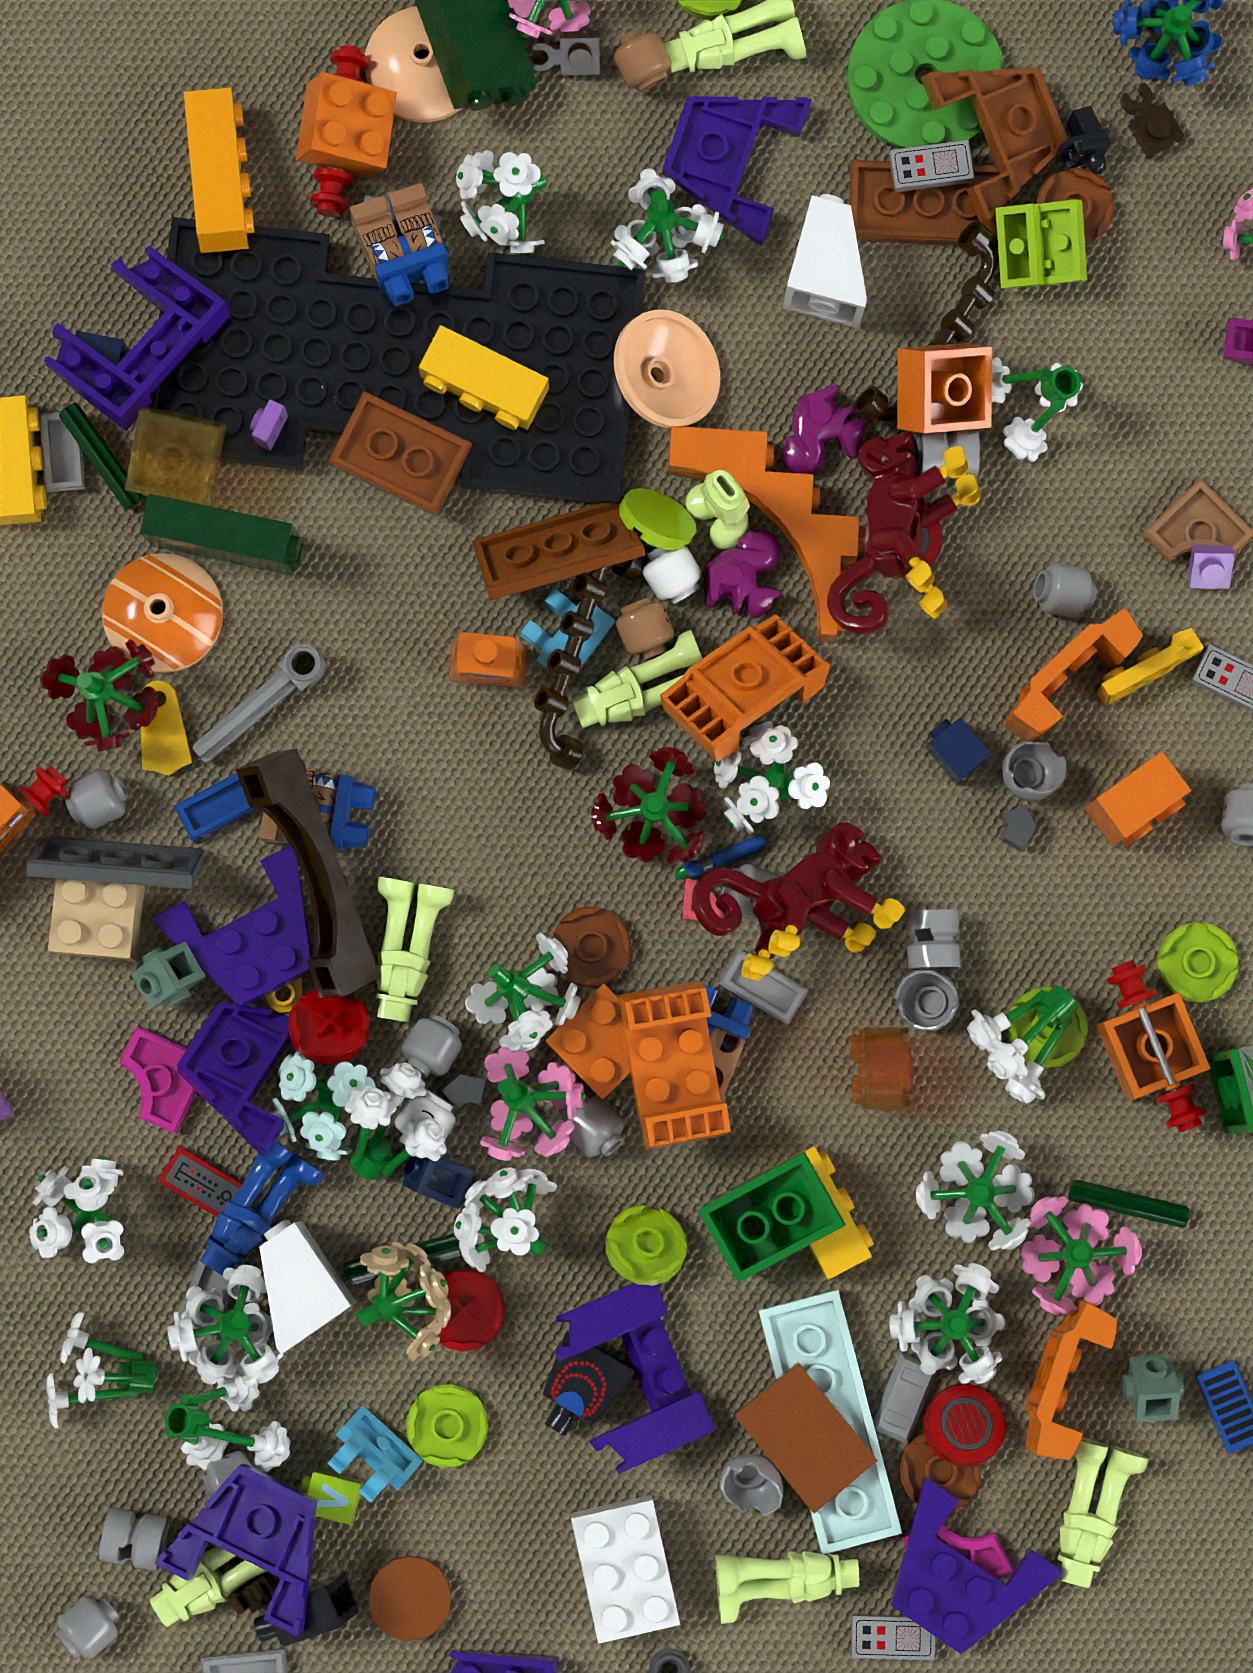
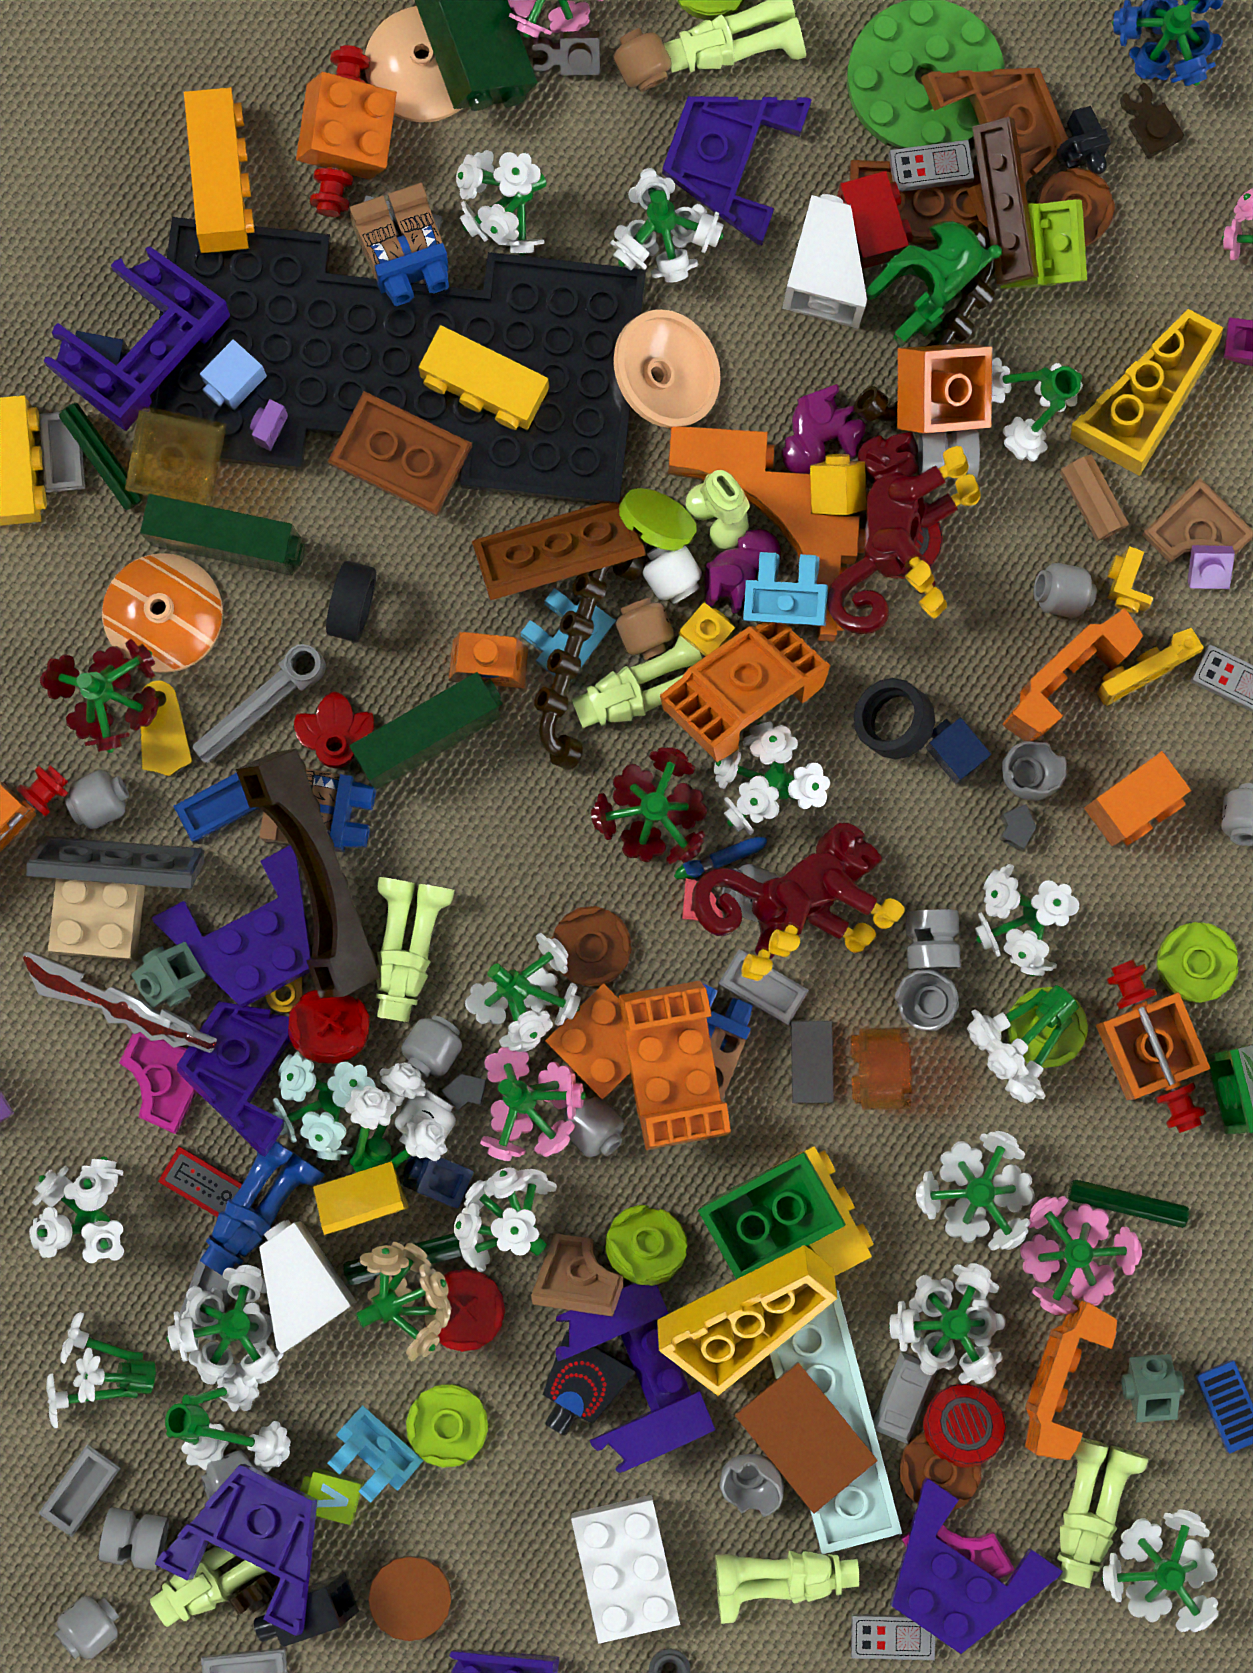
none -> light grey sword [23,952,217,1053]
none -> light grey tile [38,1444,121,1537]
none -> light blue brick [200,339,267,410]
none -> red plate [294,691,375,768]
none -> yellow slope [313,1161,409,1235]
none -> black tyre [326,561,377,642]
none -> dark green brick [349,672,503,790]
none -> medium nougat tile [531,1233,623,1317]
none -> yellow wedge [657,1245,838,1396]
none -> yellow bracket [679,602,735,656]
none -> medium azure plate [743,552,828,626]
none -> dark grey tile [791,1021,834,1103]
none -> yellow brick [810,454,866,515]
none -> red brick [837,171,913,269]
none -> black tyre [853,678,935,760]
none -> green helmet [866,221,1002,347]
none -> reddish brown tile [972,117,1039,286]
none -> white plant [975,864,1079,977]
none -> medium nougat axle [1060,454,1129,542]
none -> yellow wedge [1070,309,1224,476]
none -> white plant [1102,1509,1218,1632]
none -> yellow bracket [1107,546,1153,614]

